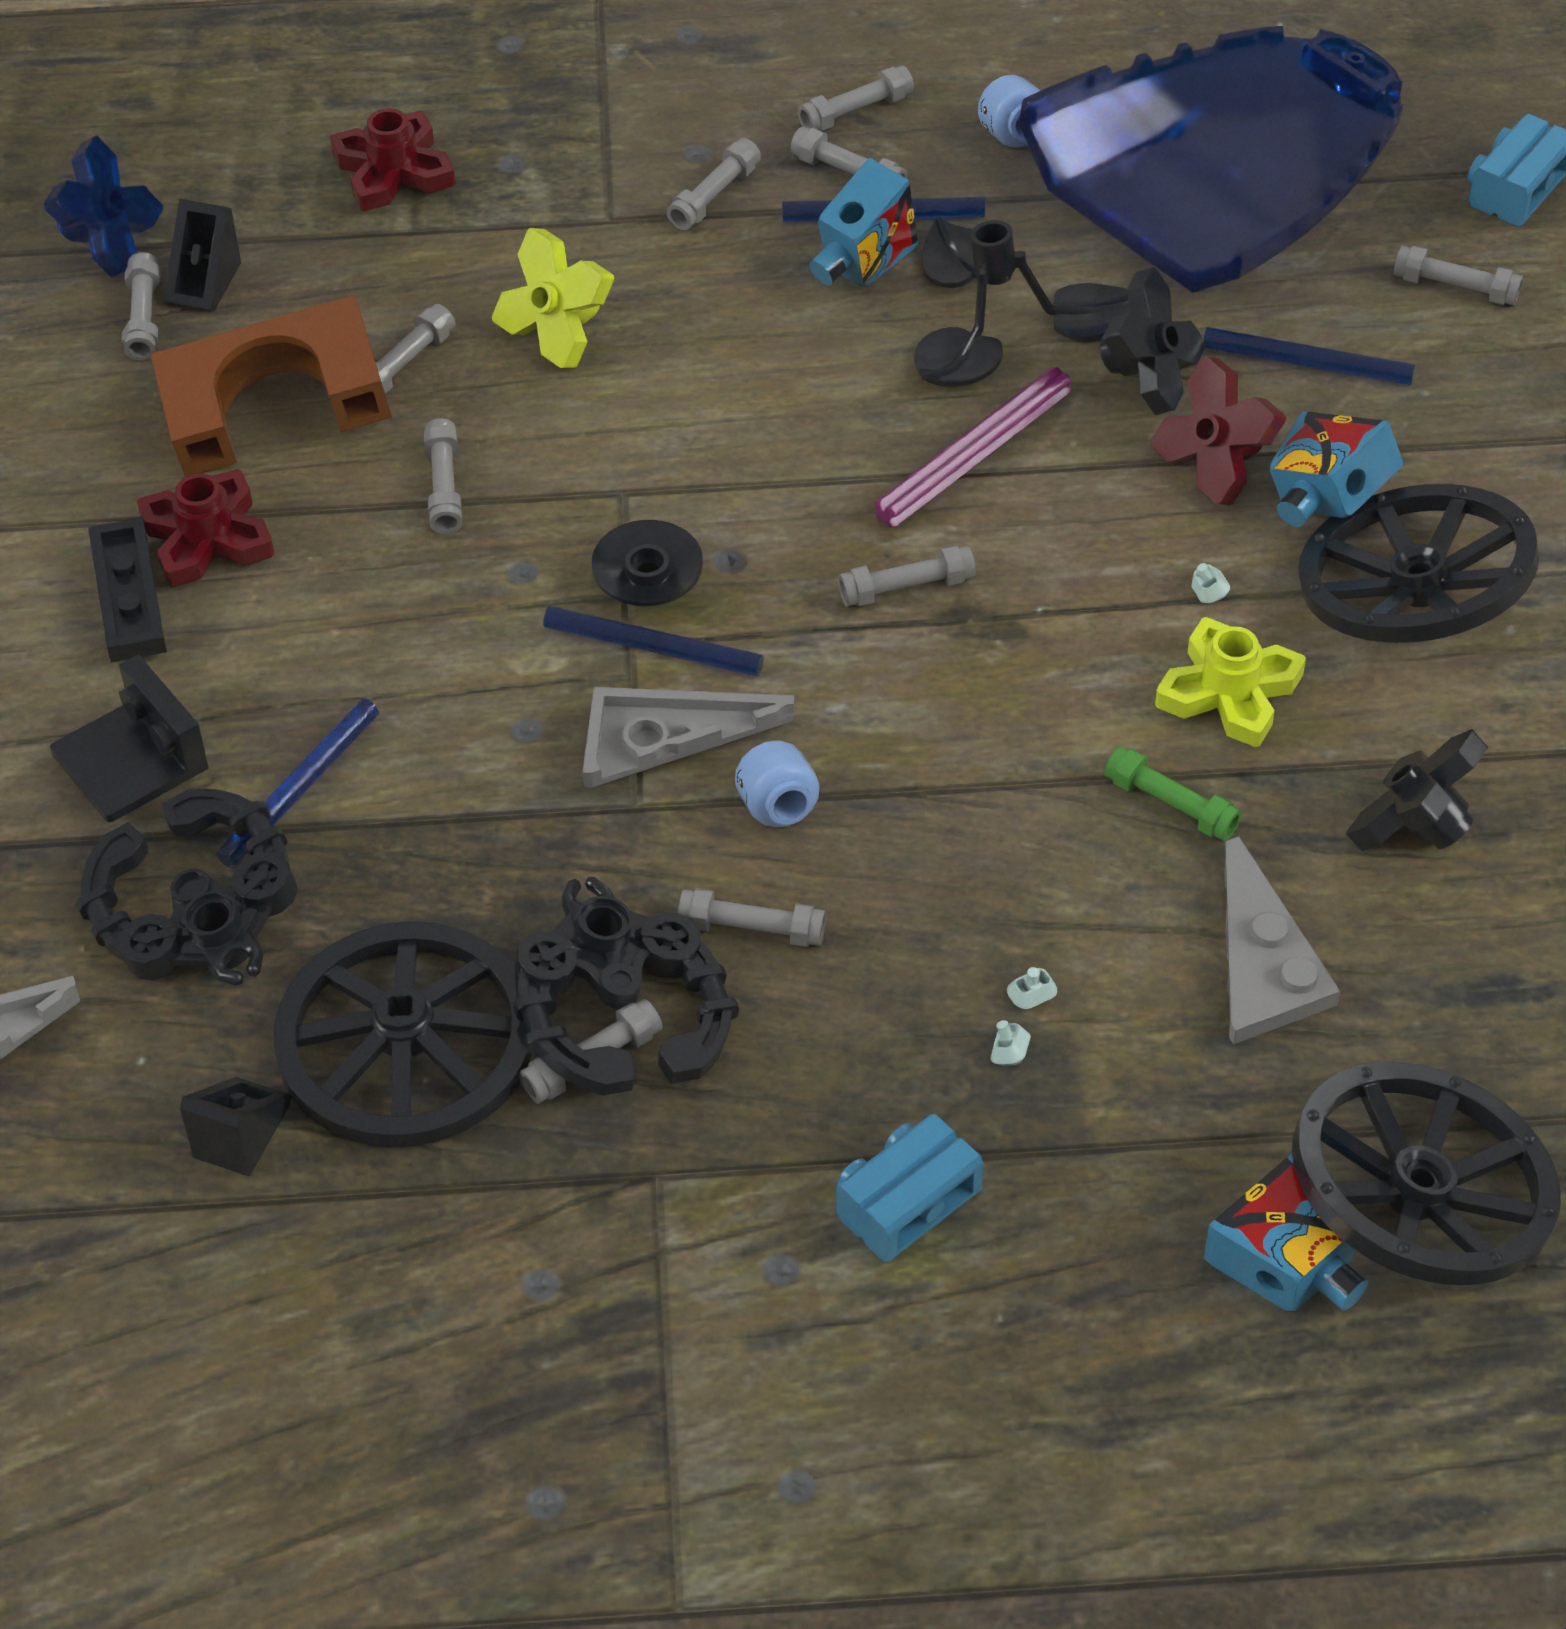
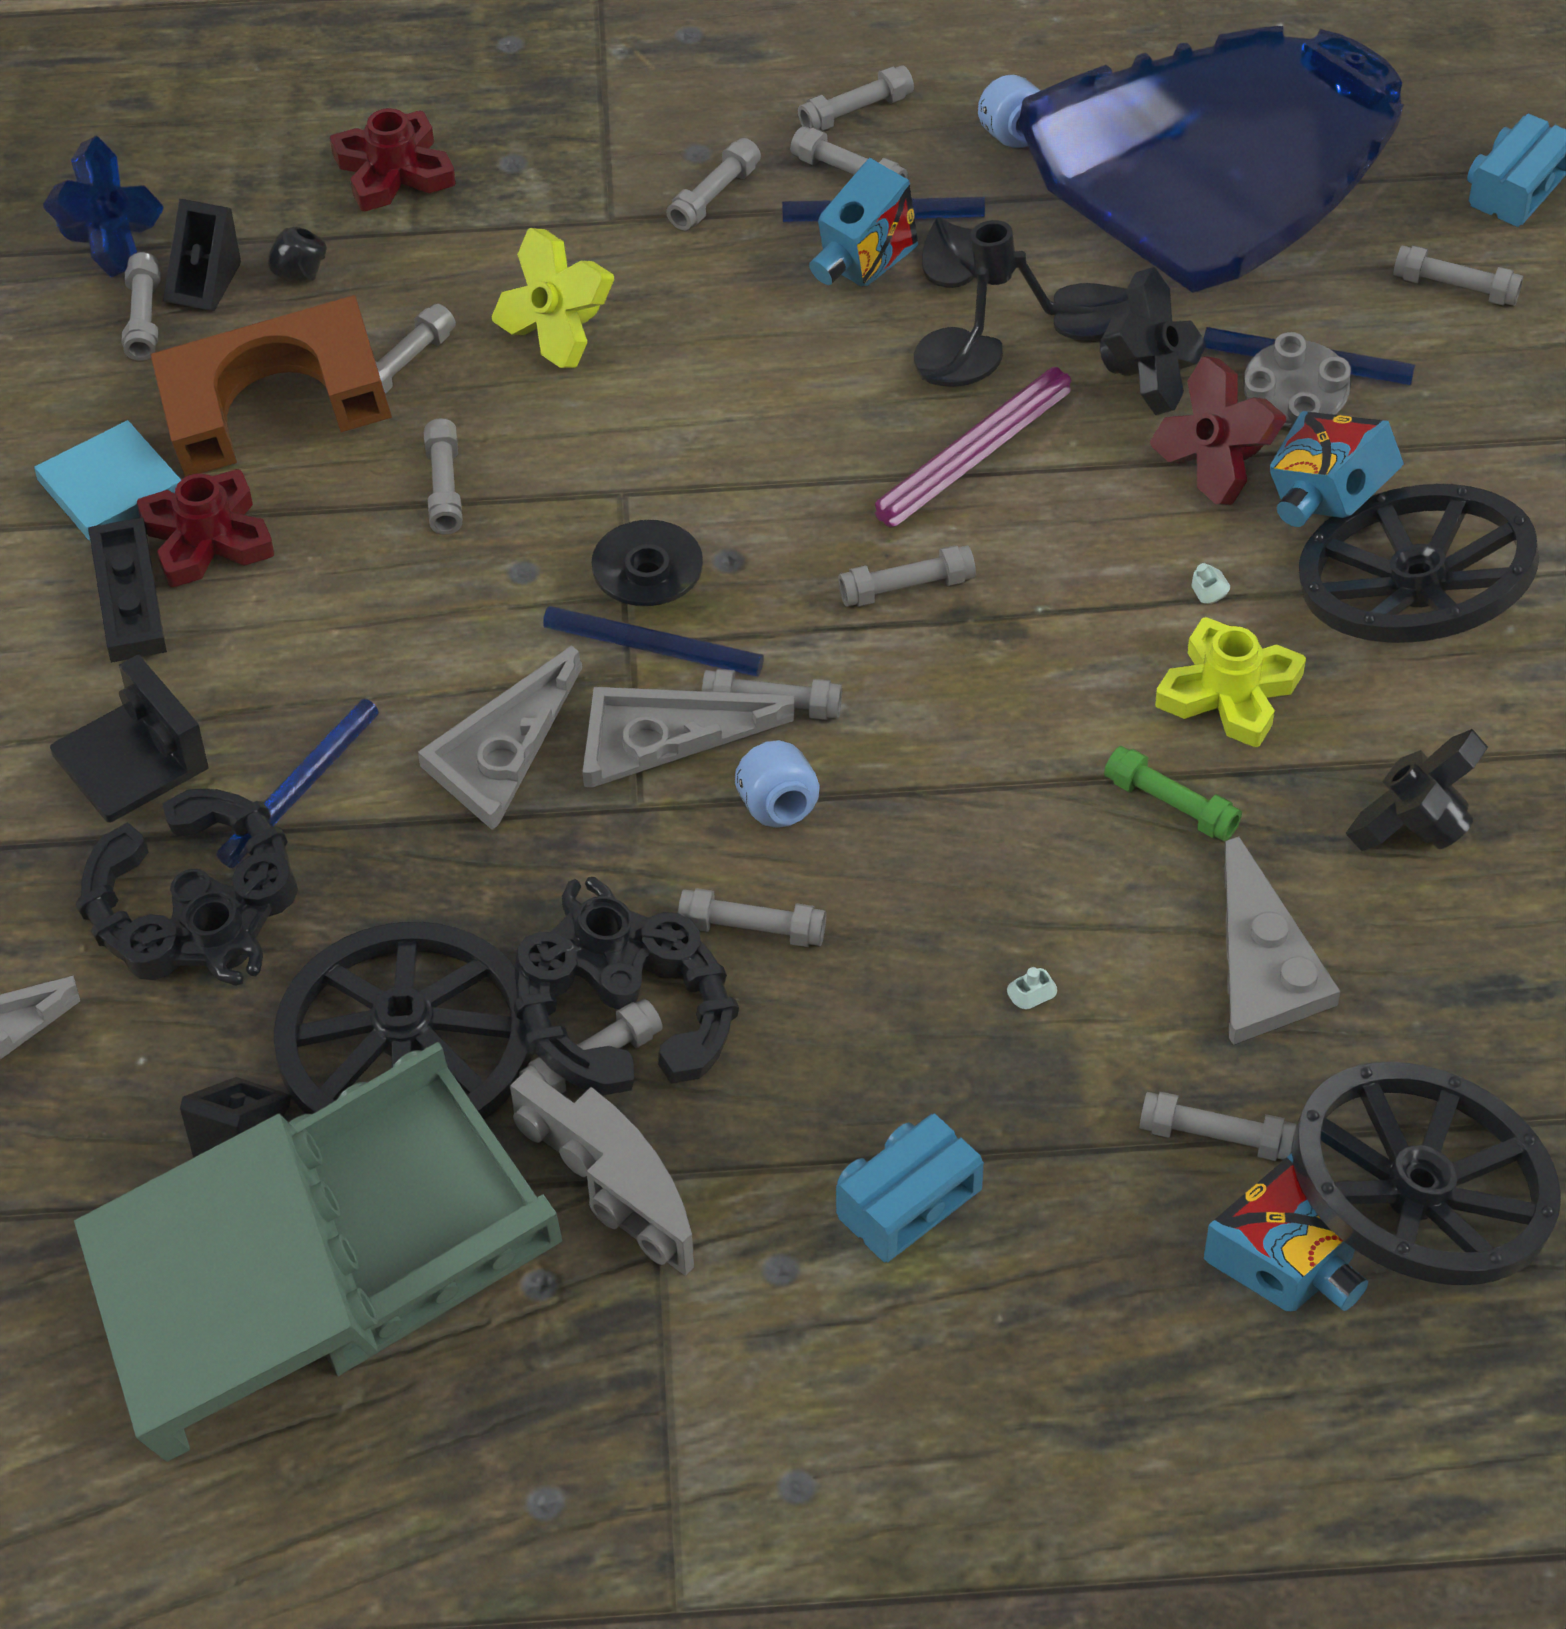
light aqua rock [990,1020,1031,1066] -> none
none -> medium azure tile [34,420,181,541]
none -> sand green panel [74,1113,379,1462]
none -> black piece [268,227,327,284]
none -> sand green panel [289,1042,562,1376]
none -> light grey wing [418,645,582,829]
none -> light grey slope [510,1069,694,1276]
none -> light grey bar [702,669,842,720]
none -> light grey bar [1139,1092,1296,1161]
none -> light grey dish [1243,332,1351,427]

